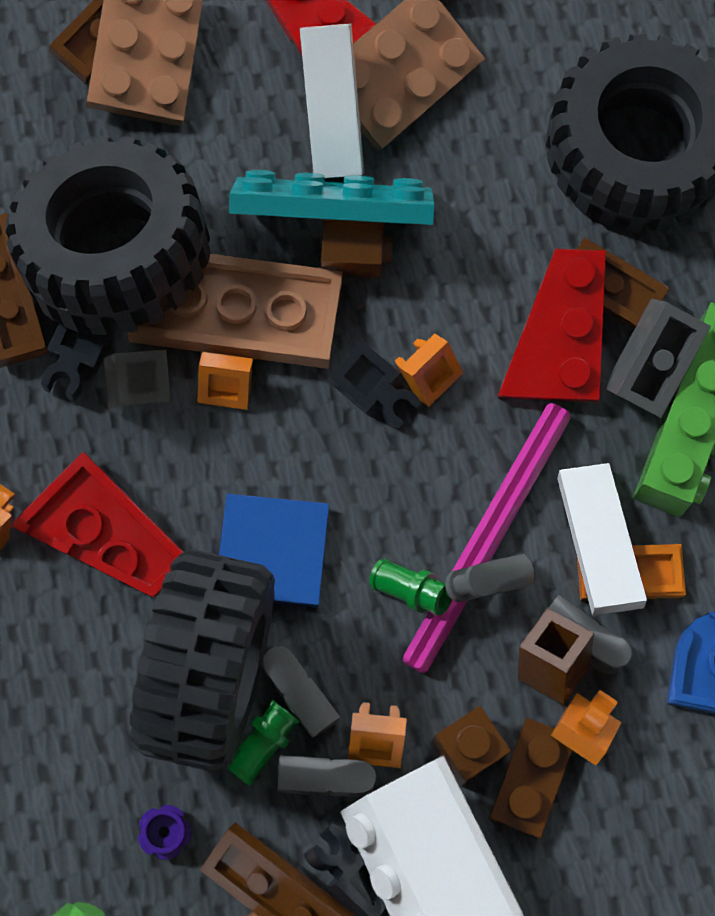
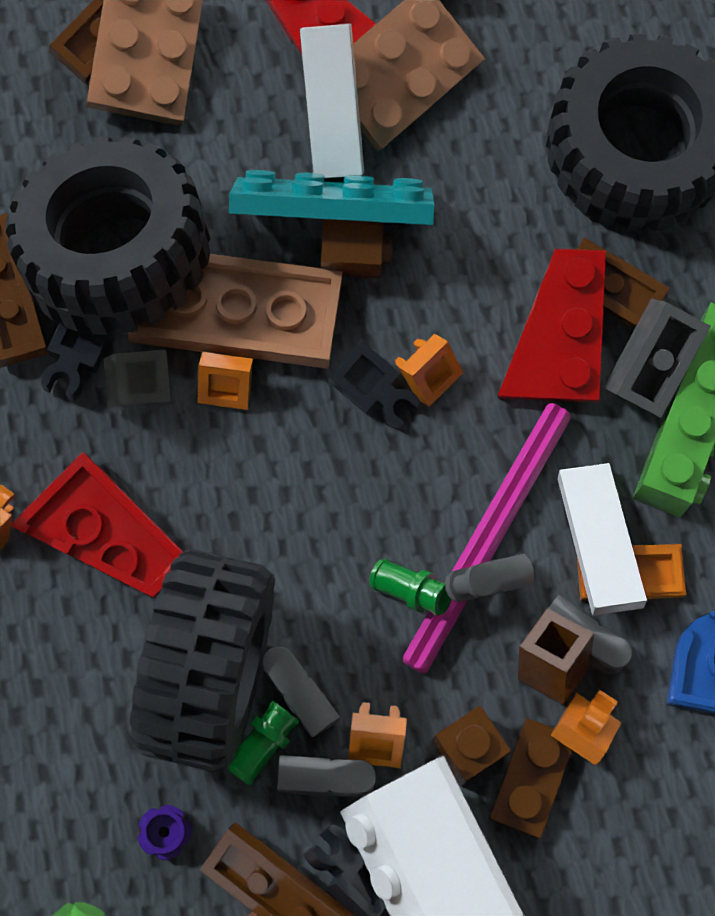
blue tile [219,494,329,608] -> none

